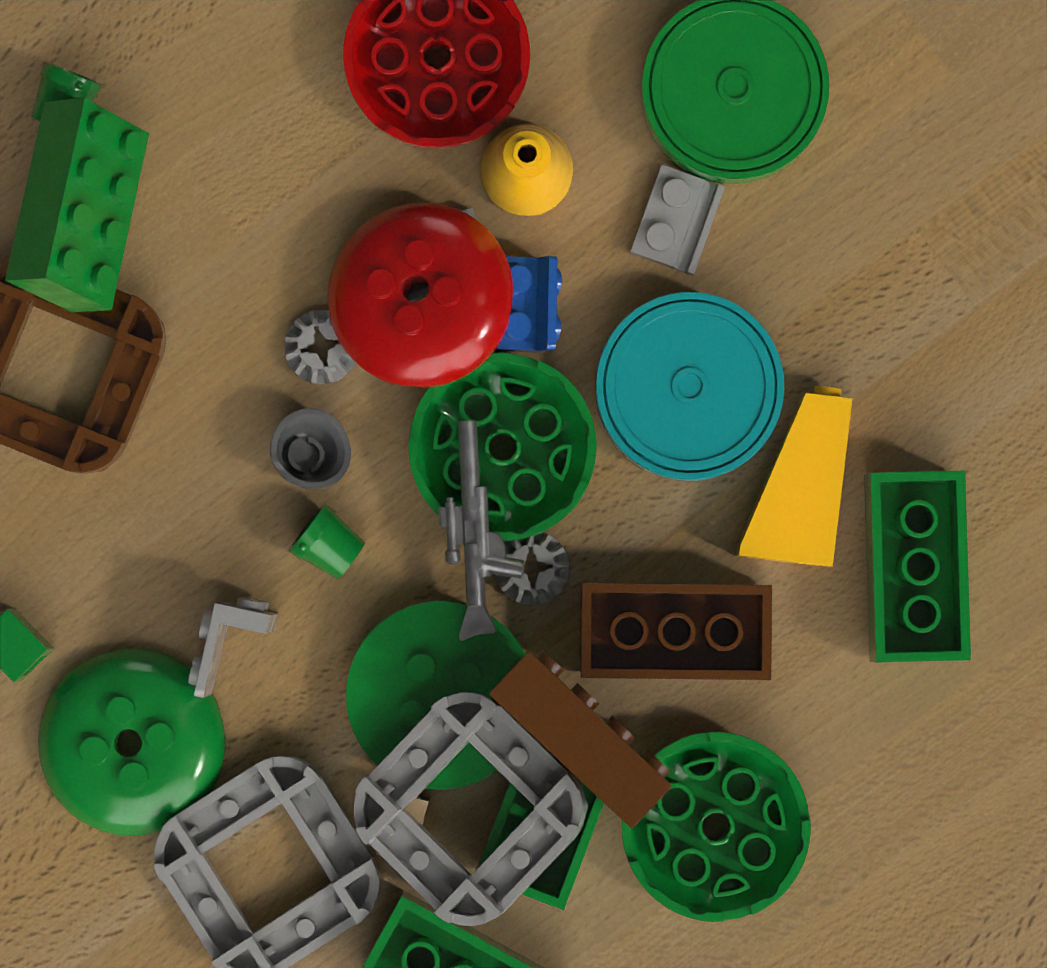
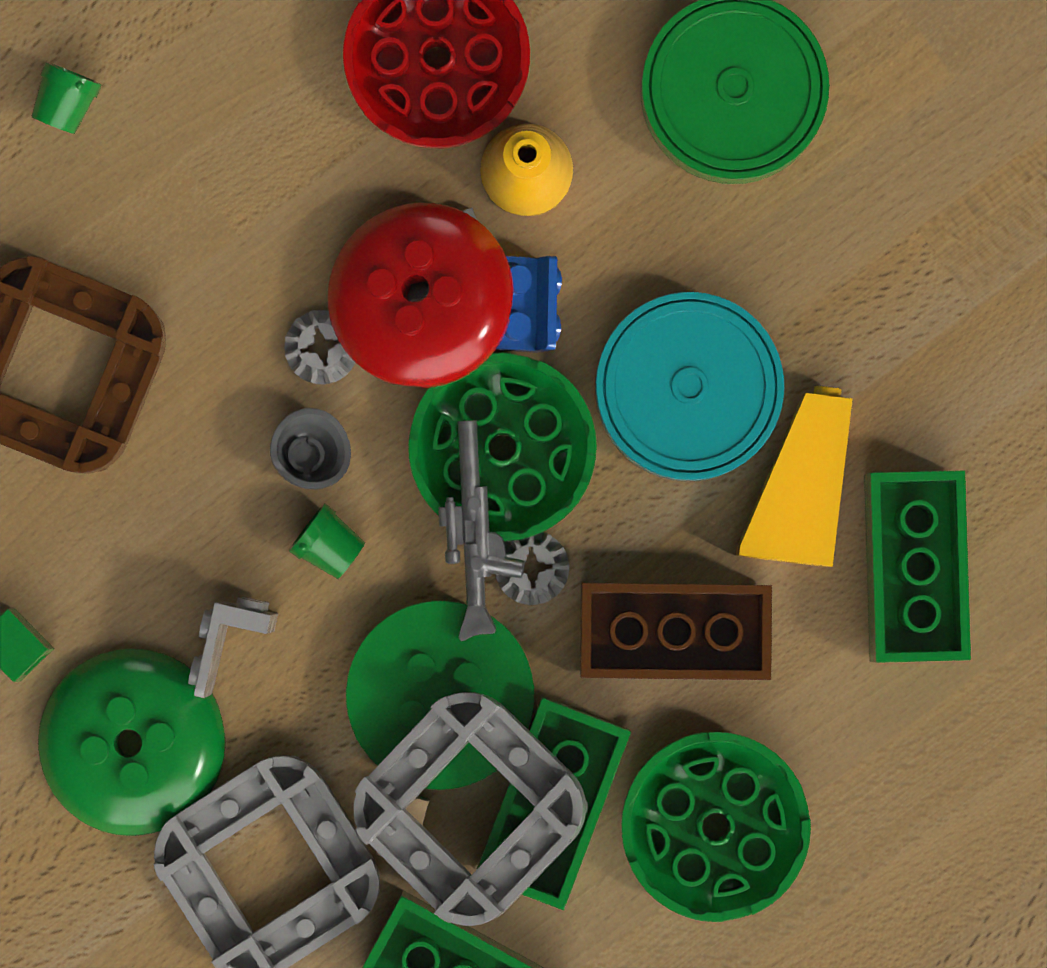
green brick [5,98,149,312] -> none
reddish brown brick [489,650,672,829] -> none
light grey plate [630,165,725,276] -> none

